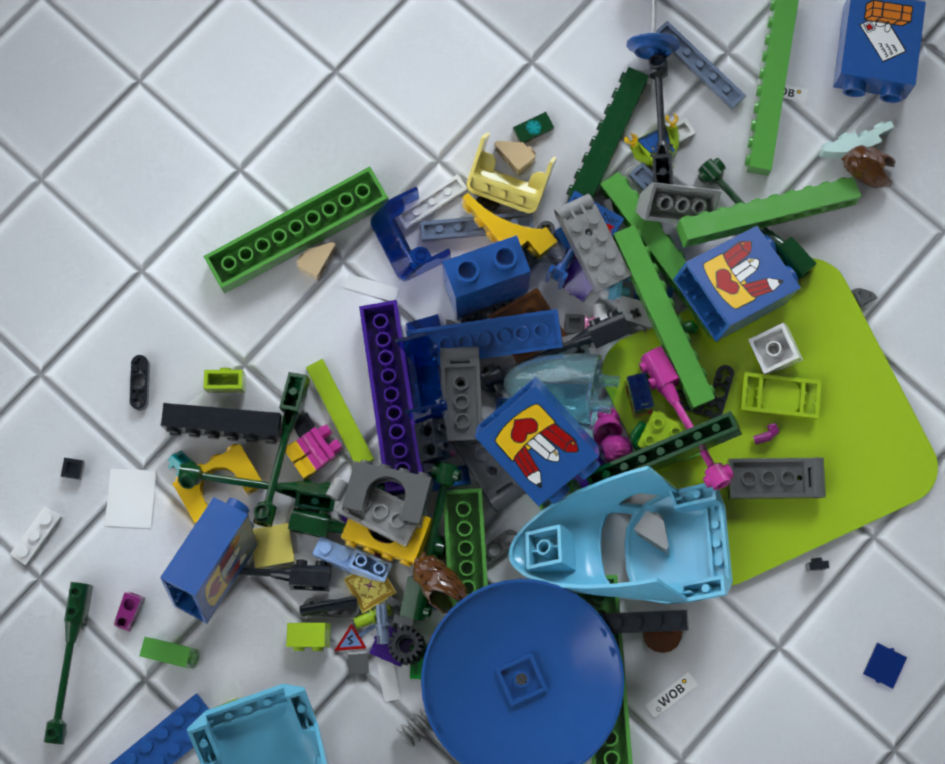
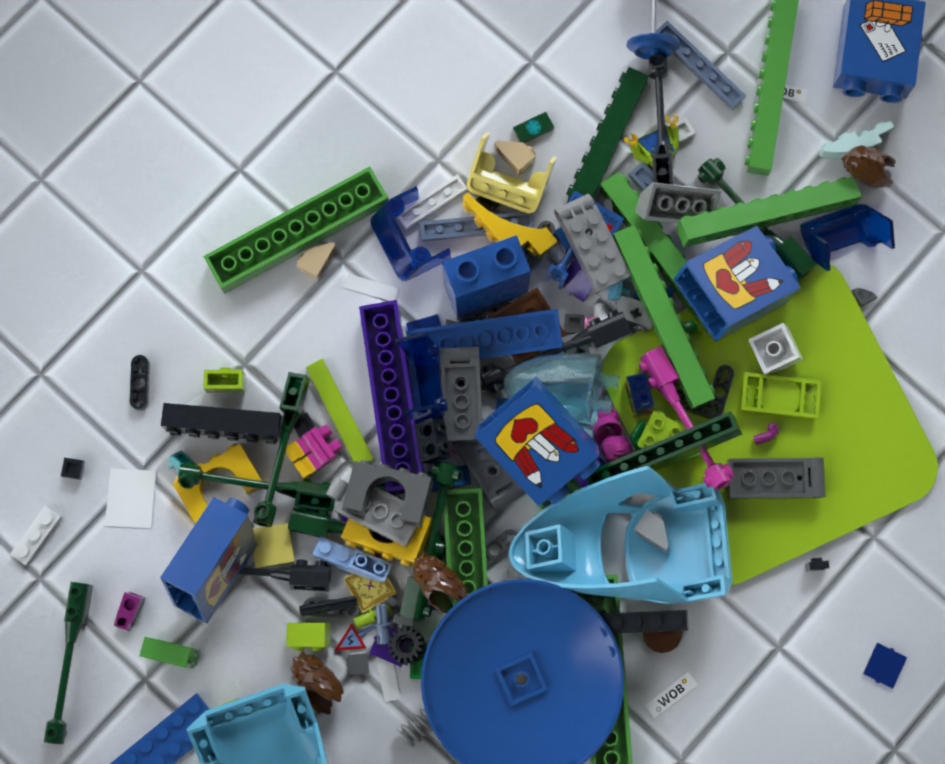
none -> reddish brown head [291,651,344,715]
none -> clear blue windscreen [800,204,895,271]

